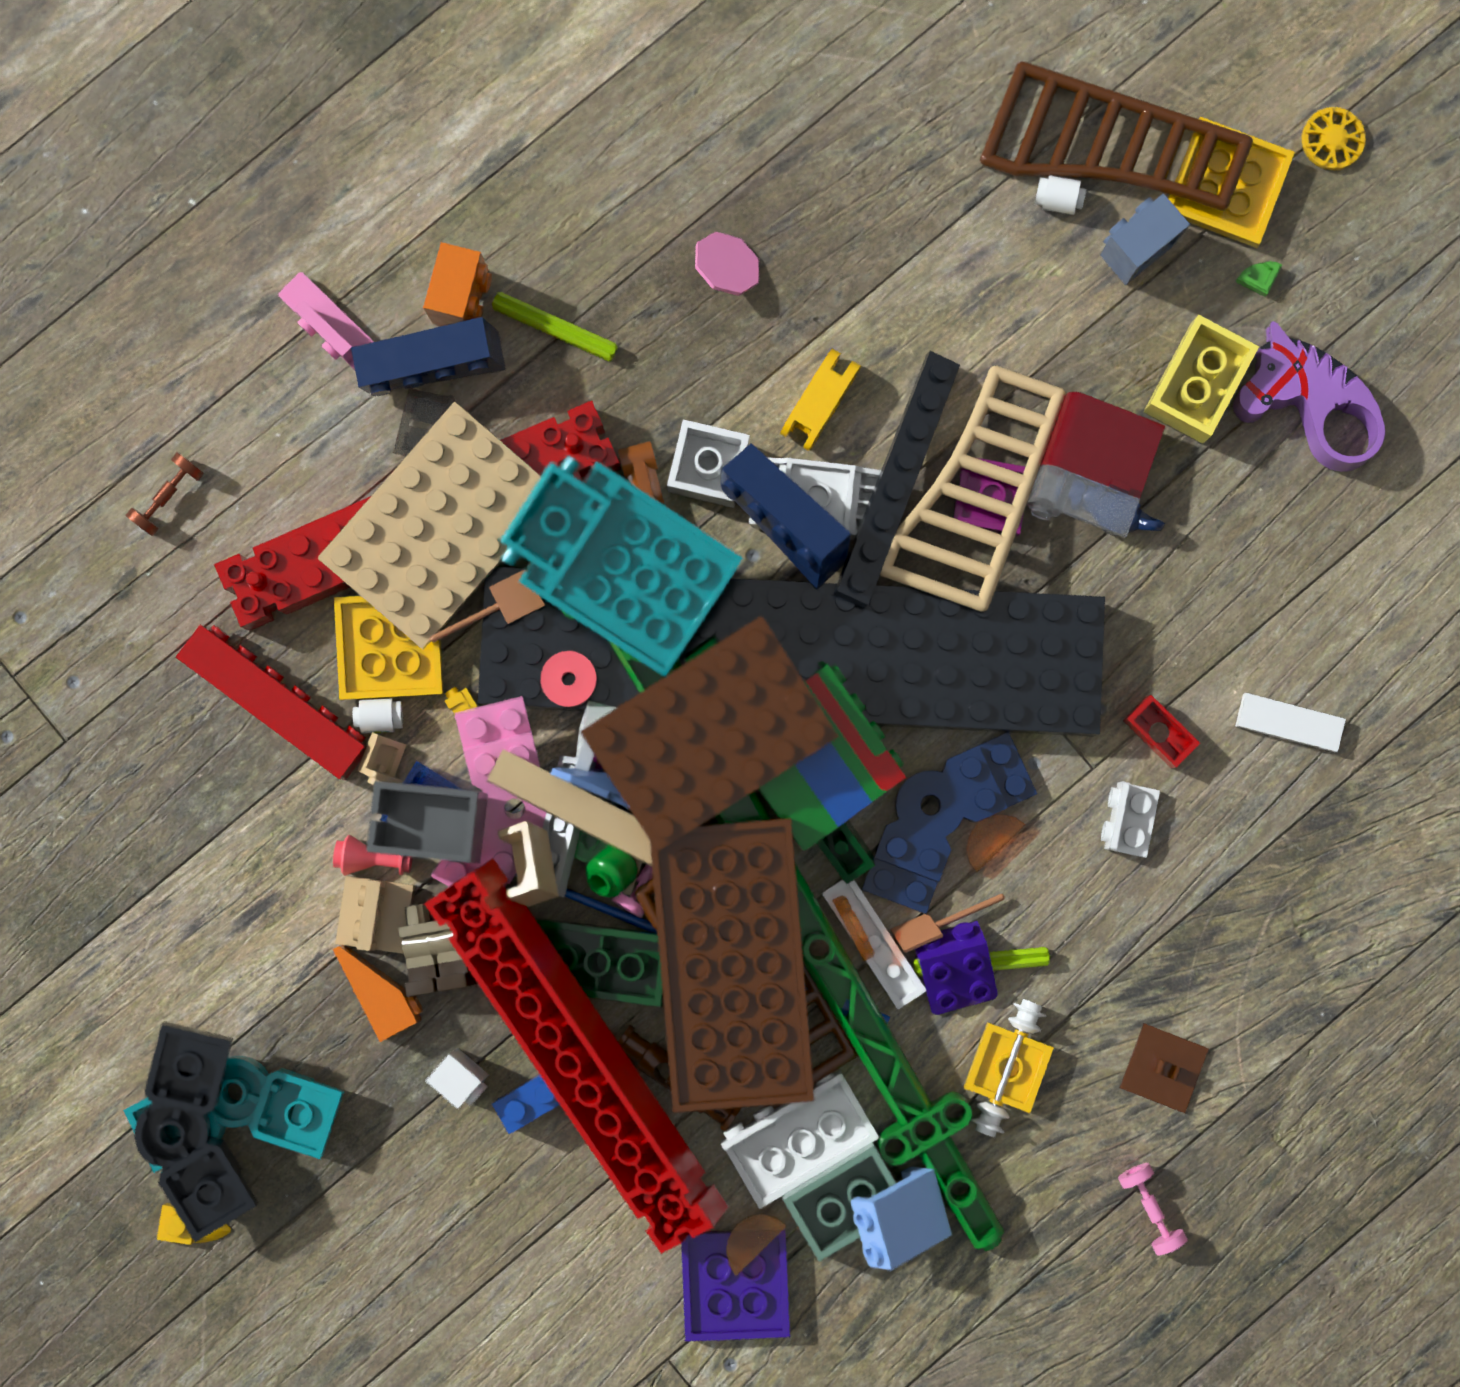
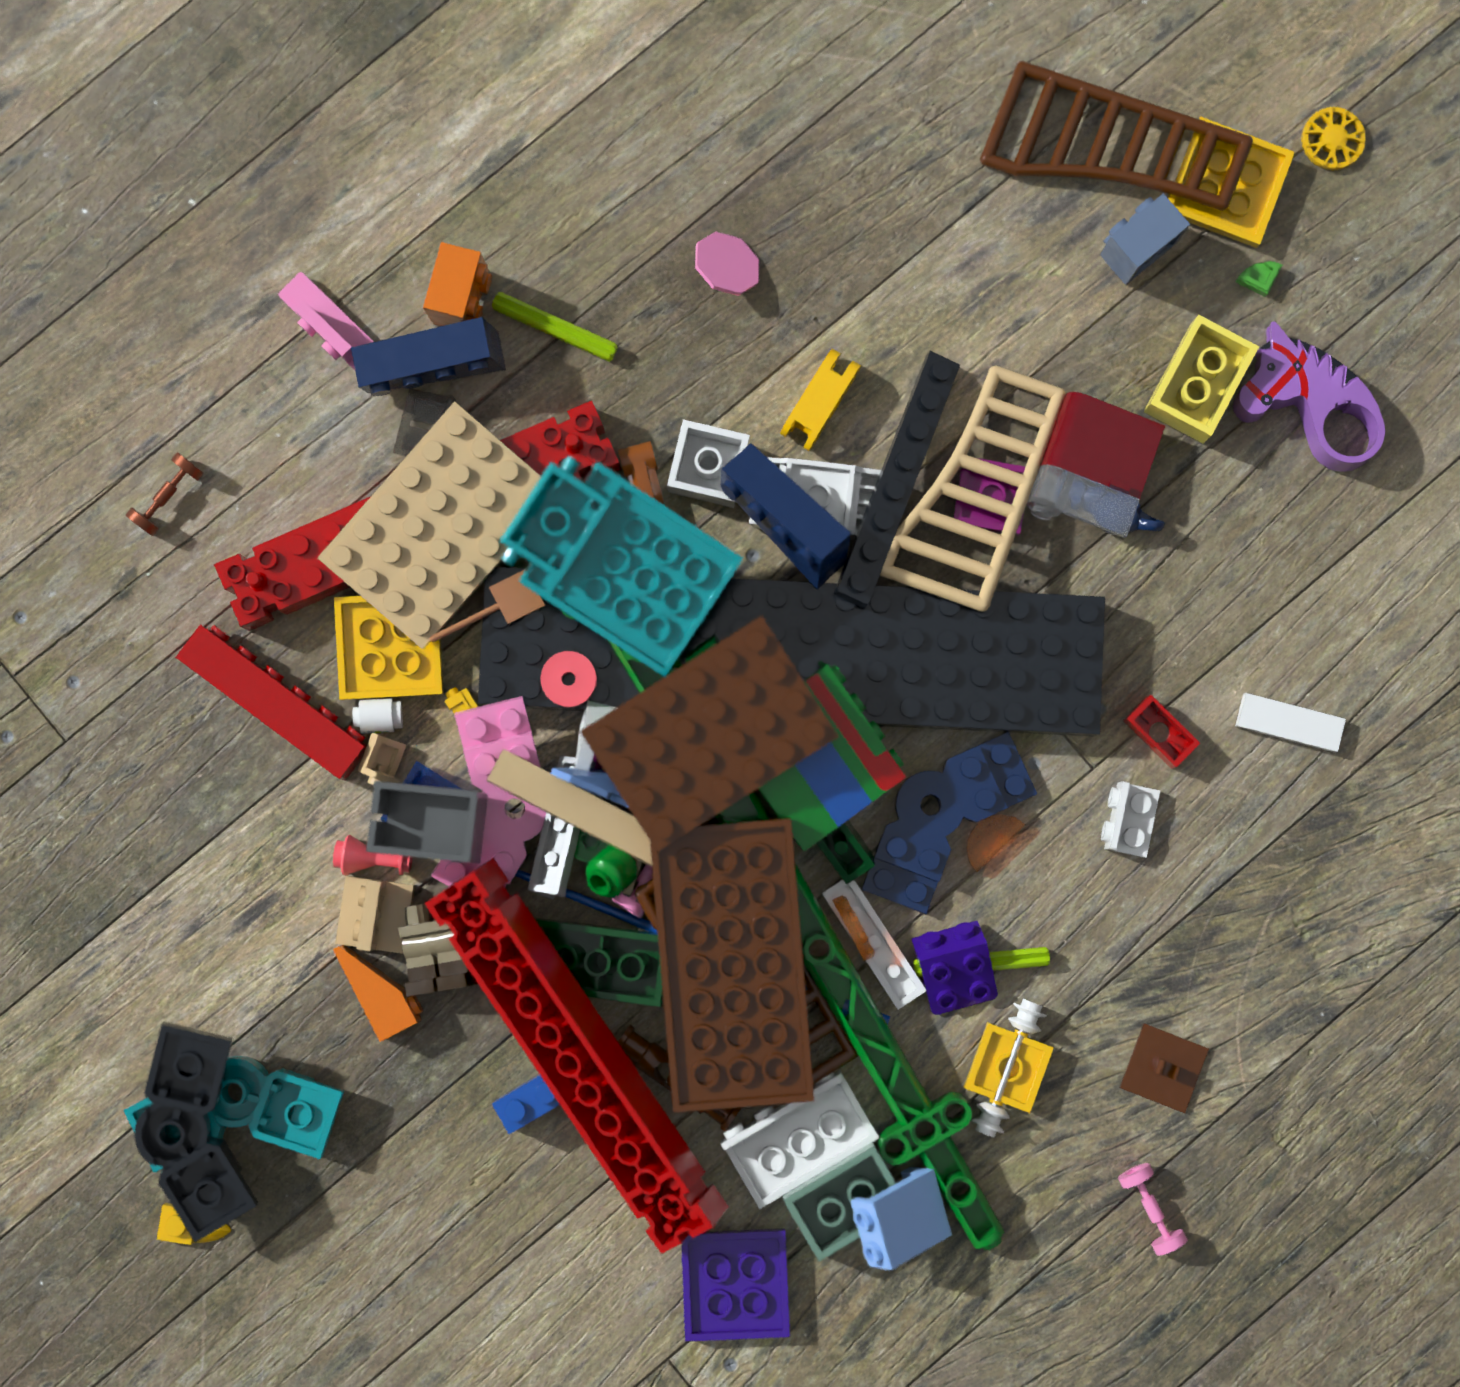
white brick [426,1048,489,1109] -> none
tan panel [498,821,558,907] -> none
clear orange tile [726,1214,786,1276] -> none
nougat piece [890,894,1005,953] -> none
white brick [1035,175,1086,215] -> none

